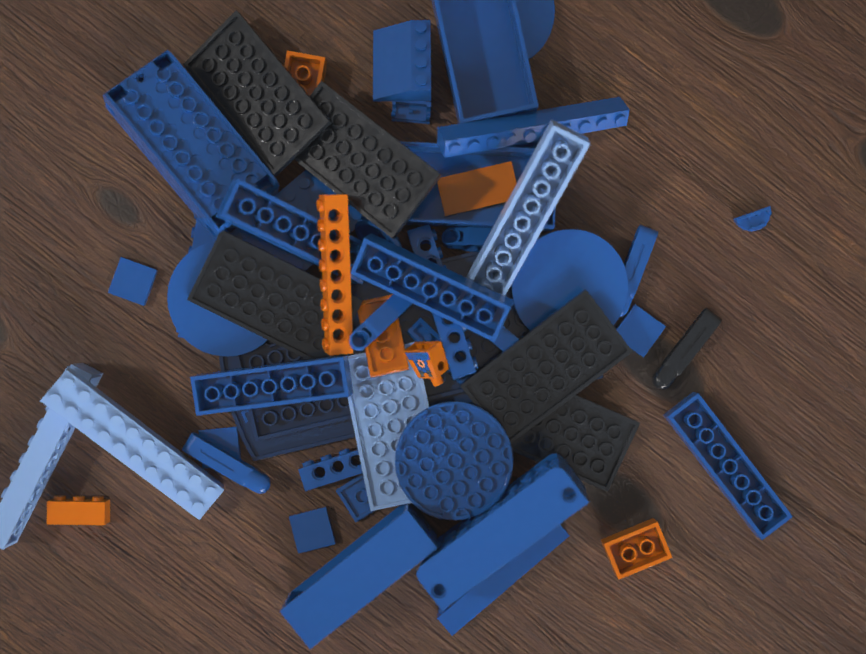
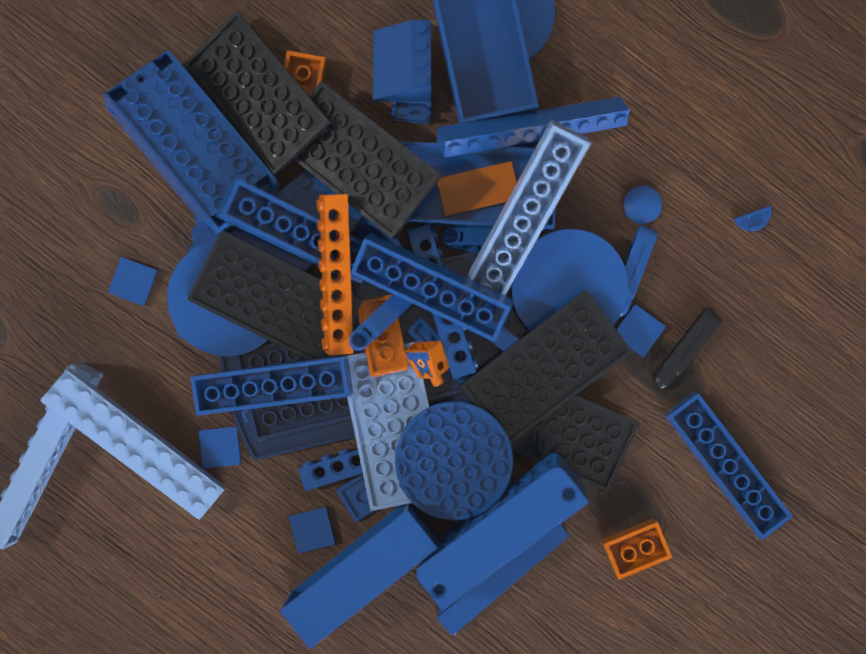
orange brick [47,495,110,525] -> none
blue piece [182,432,271,494] -> none
none -> blue dish [624,186,662,224]

